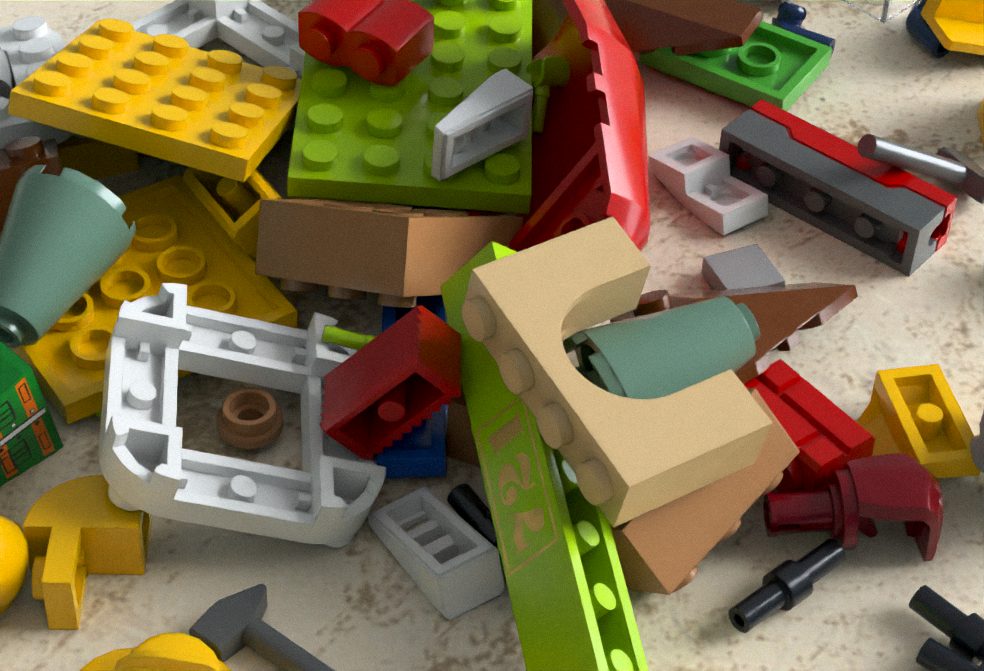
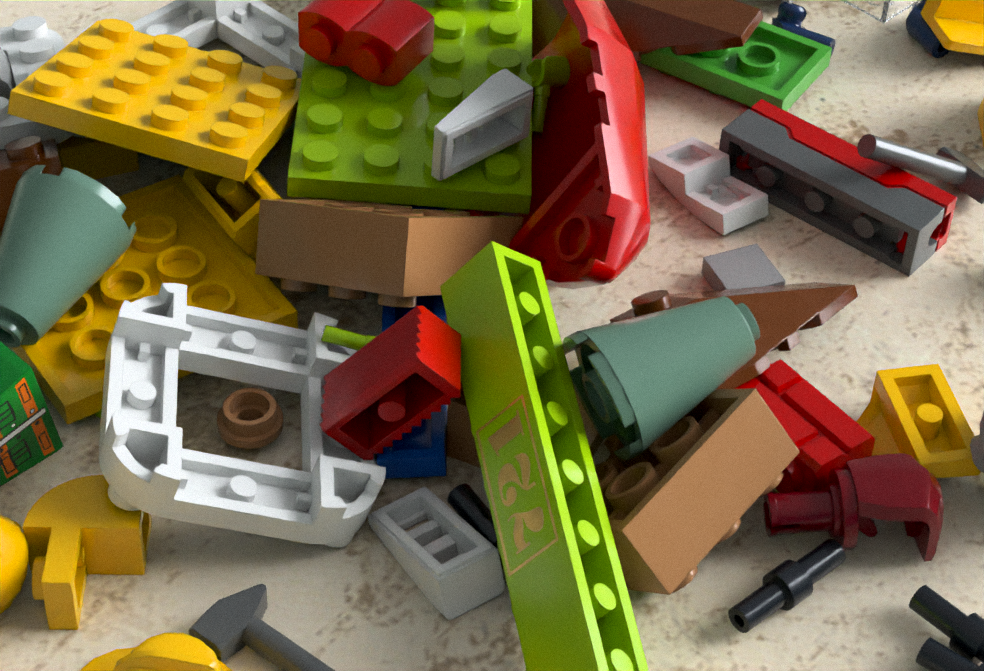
tan arch [462,216,773,528] -> none

